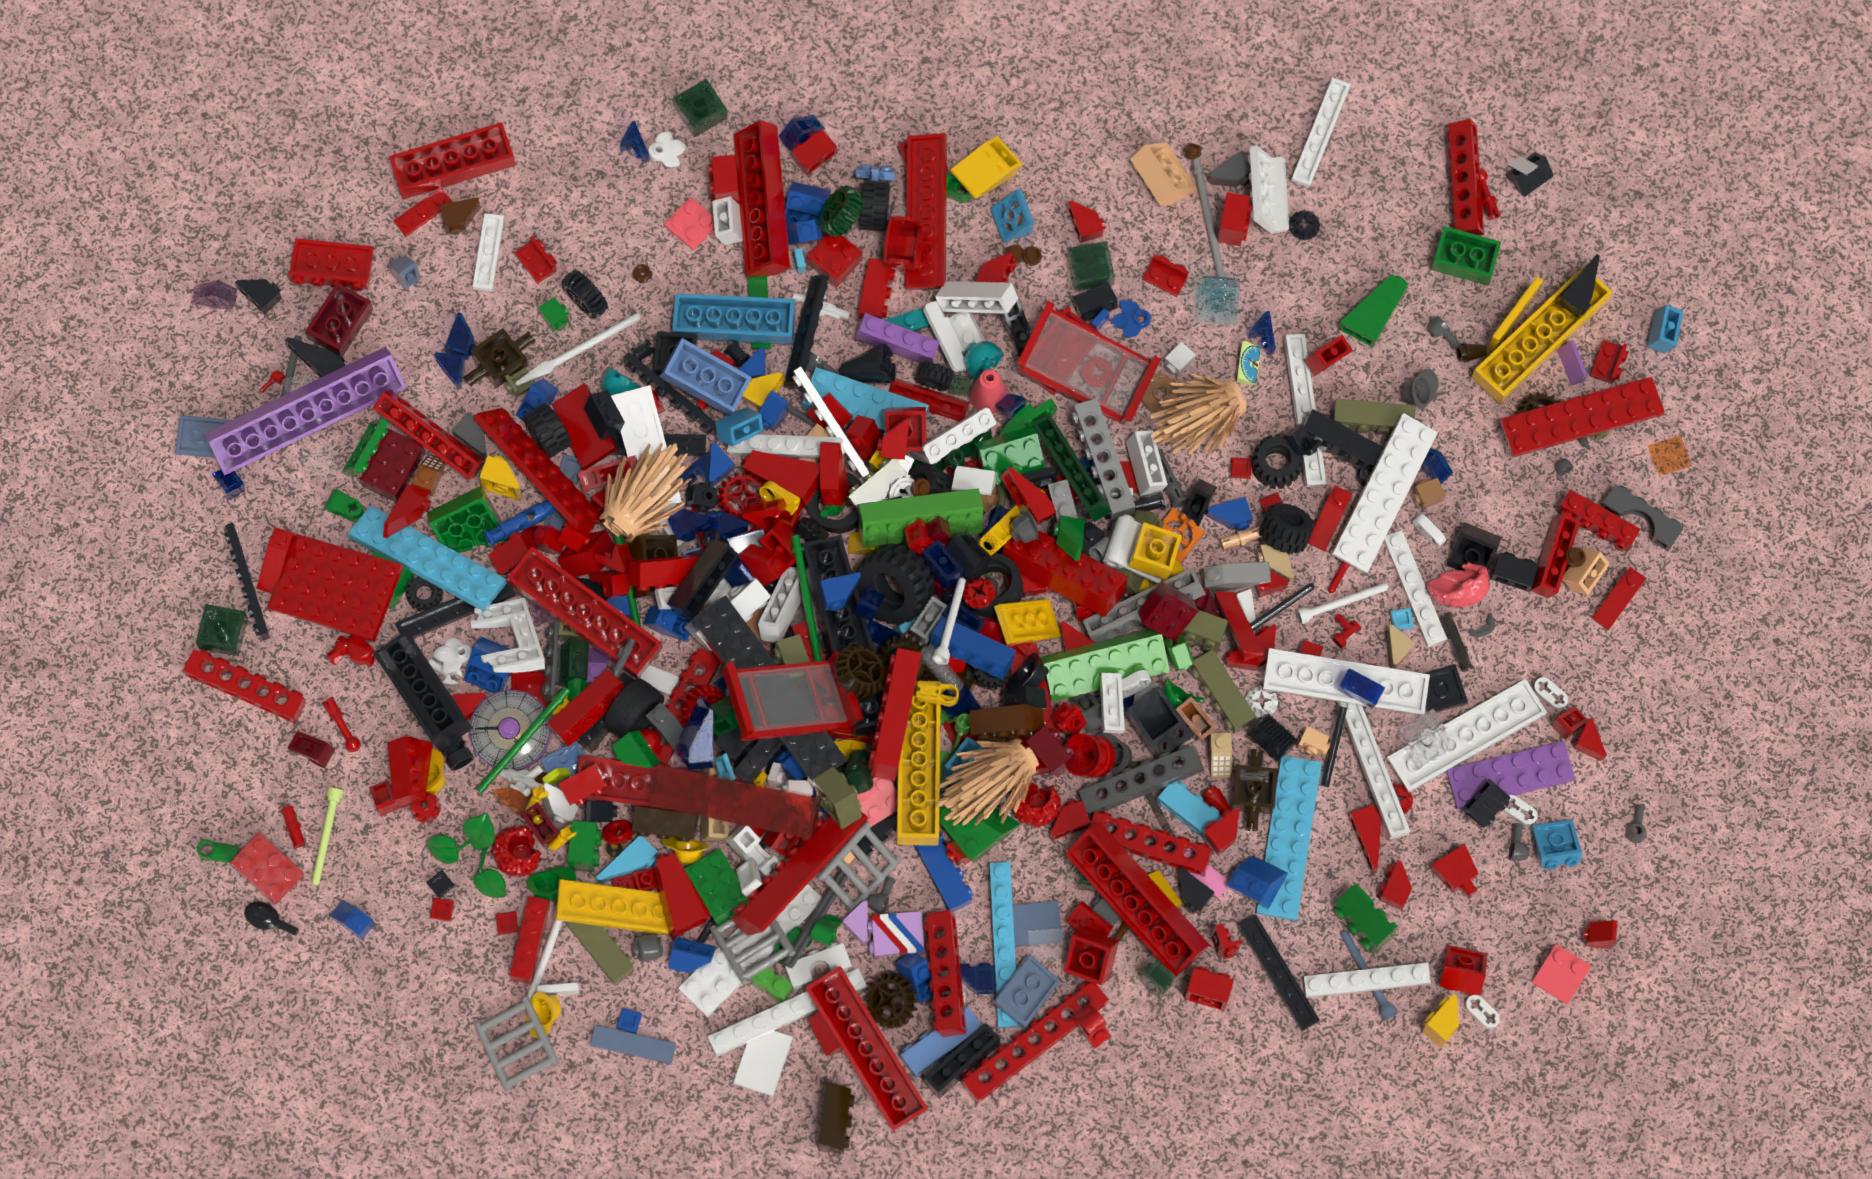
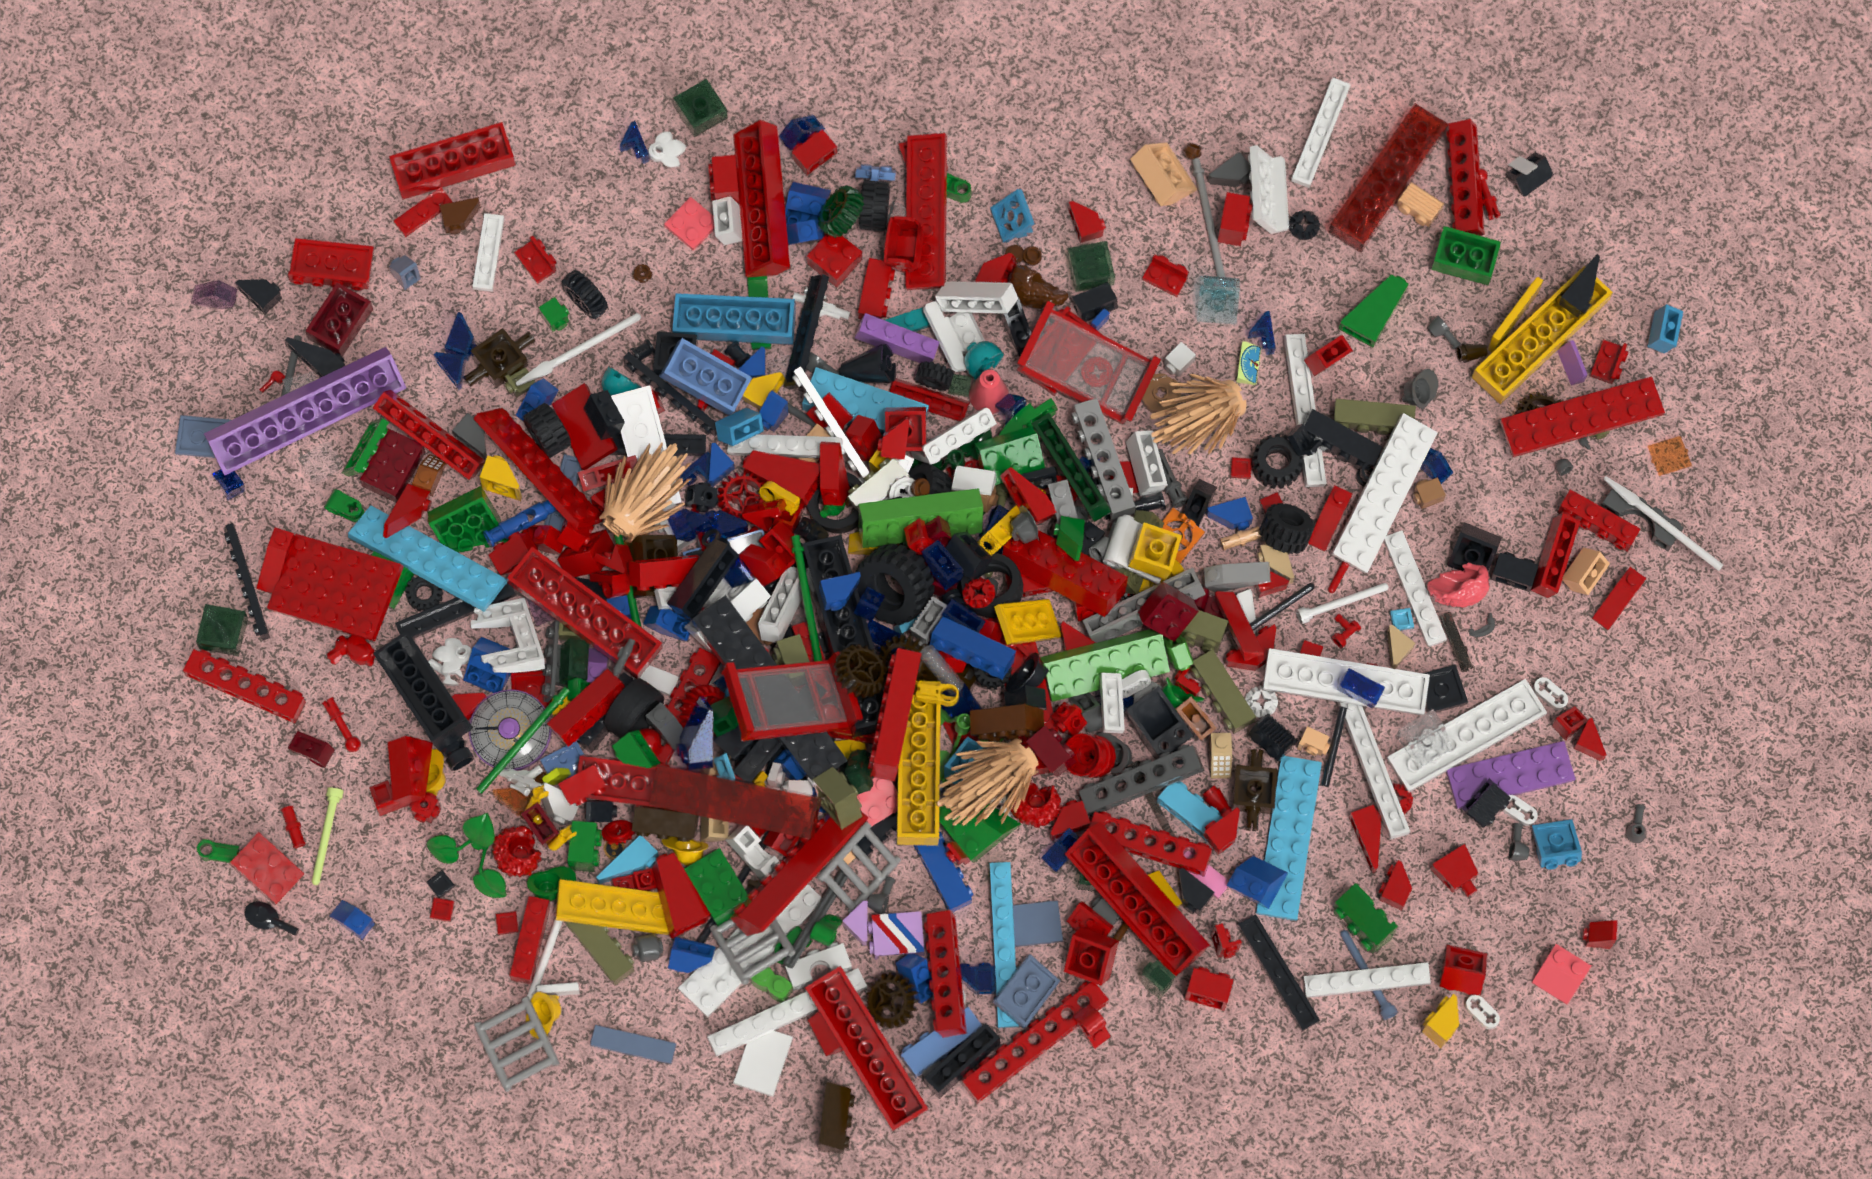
blue tile [616,1008,643,1034] -> none
white tile [736,857,762,897] -> none
medium azure tile [794,248,806,274] -> none
white piece [932,578,966,665] -> none
yellow slope [950,136,1023,199] -> none
clear piece [1027,927,1067,964] -> none
blue plate [1111,300,1151,338] -> none
white beam [1413,514,1446,548] -> none
reddish brown plate [1565,547,1586,567] -> none
none -> reddish brown hair [1010,265,1069,309]
none -> clear blue slope [1041,828,1080,872]
none -> red bracket [1174,667,1201,696]
none -> clear red brick [1328,103,1448,253]
none -> light nougat brick [1397,182,1444,227]
none -> white piece [1604,476,1723,571]

